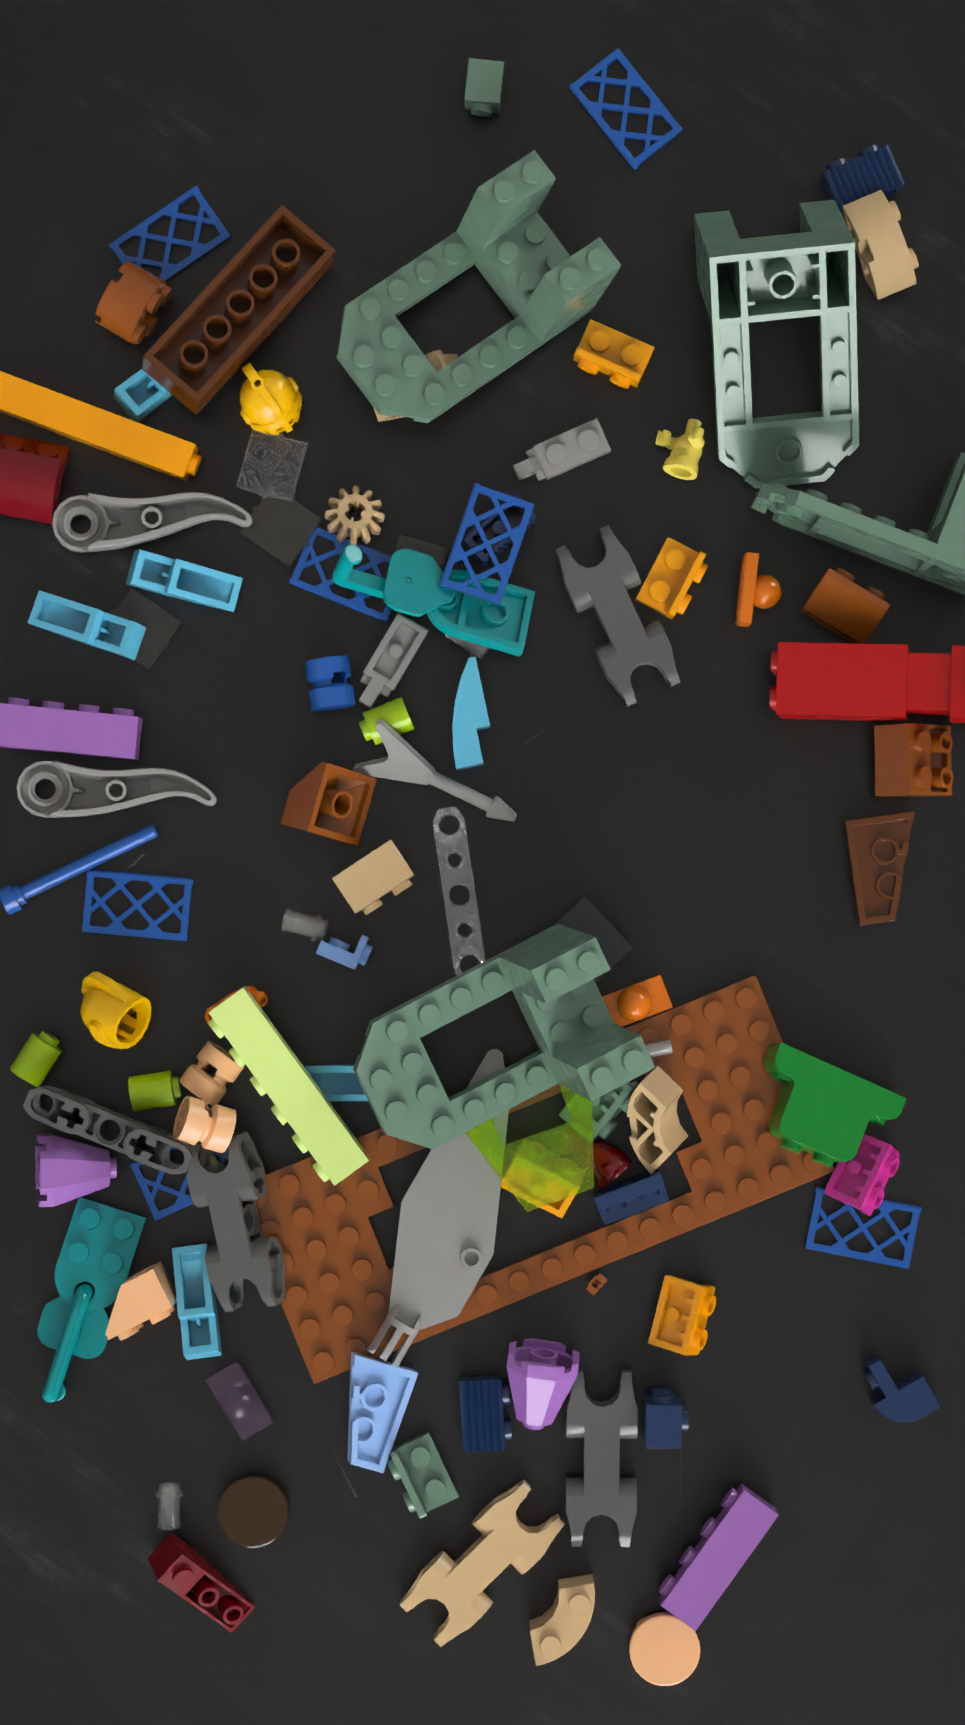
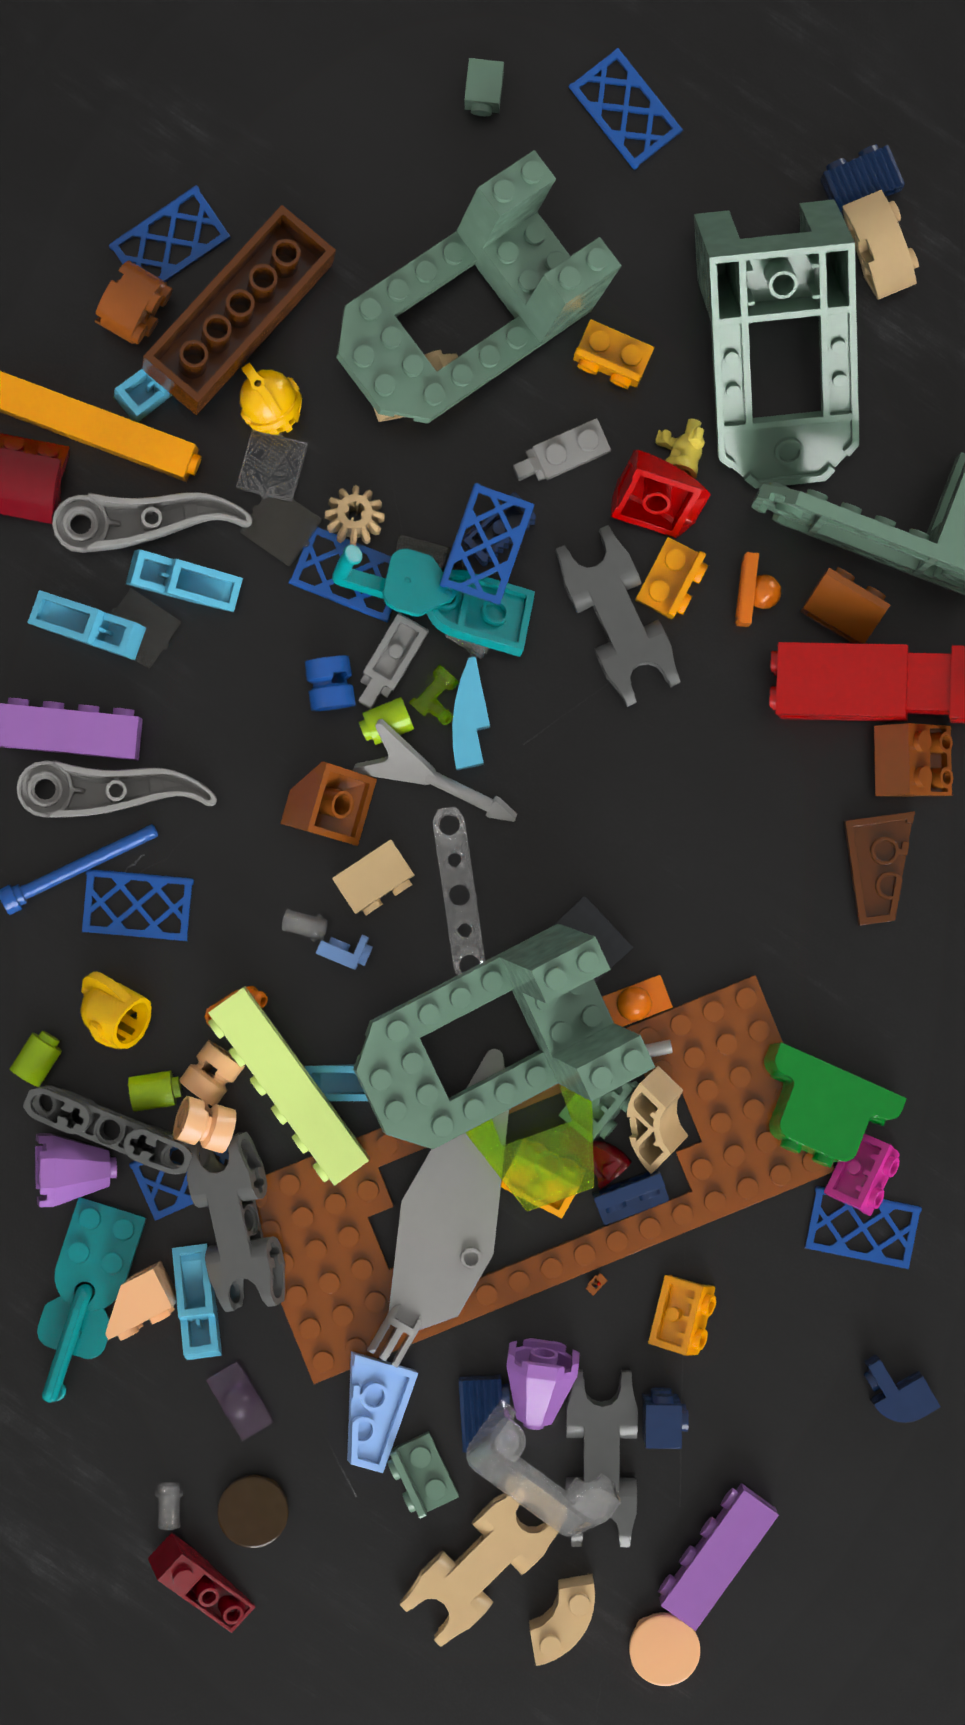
none -> clear neon green piece [409,664,460,725]
none -> clear windscreen [467,1400,621,1537]
none -> red slope [611,450,711,538]

